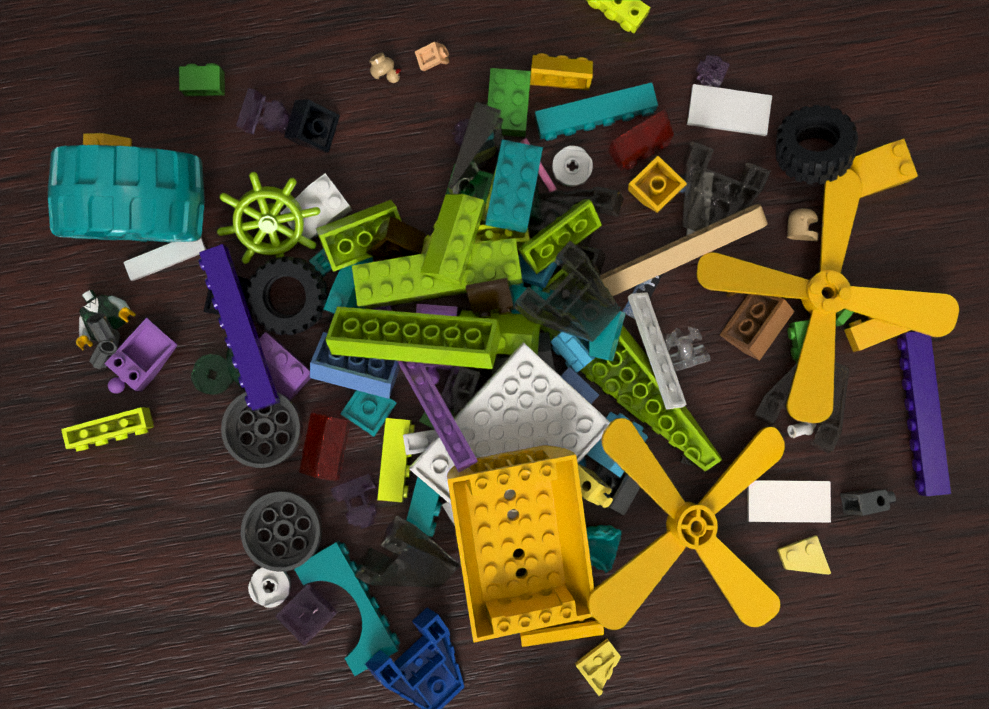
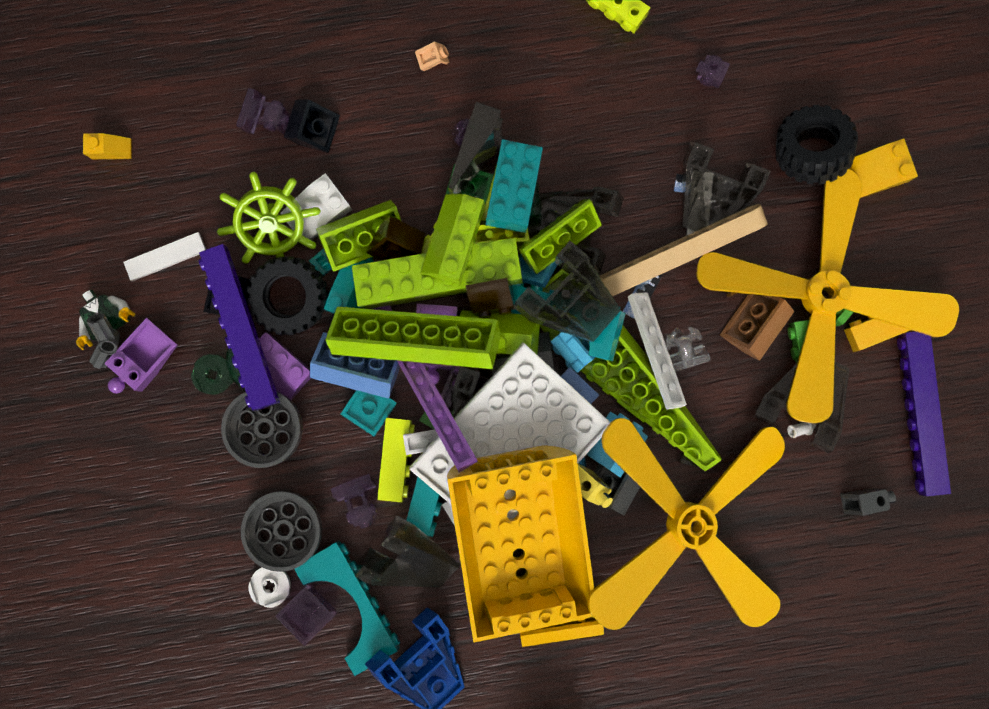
teal wheel [48,145,205,242] -> none
neon yellow brick [61,407,154,452] -> none
bright green brick [179,63,225,96] -> none
clear red slope [299,413,351,481] -> none
tan animal [369,52,401,83] -> none
bright green brick [486,68,531,137] -> none
bright pink bar [520,138,557,193] -> none
yellow slope [530,53,593,91] -> none
teal brick [534,82,658,141] -> none
white plate [552,146,593,187] -> none
light yellow wing [575,638,621,696] -> none
teal hair [586,525,622,573] -> none
clear red slope [608,109,674,171] -> none
yellow slope [628,156,687,213] -> none
white tile [687,84,772,136] -> none
white tile [747,480,831,523] -> none
light yellow wing [777,535,831,575] -> none
tan helmet [787,208,818,241] -> none

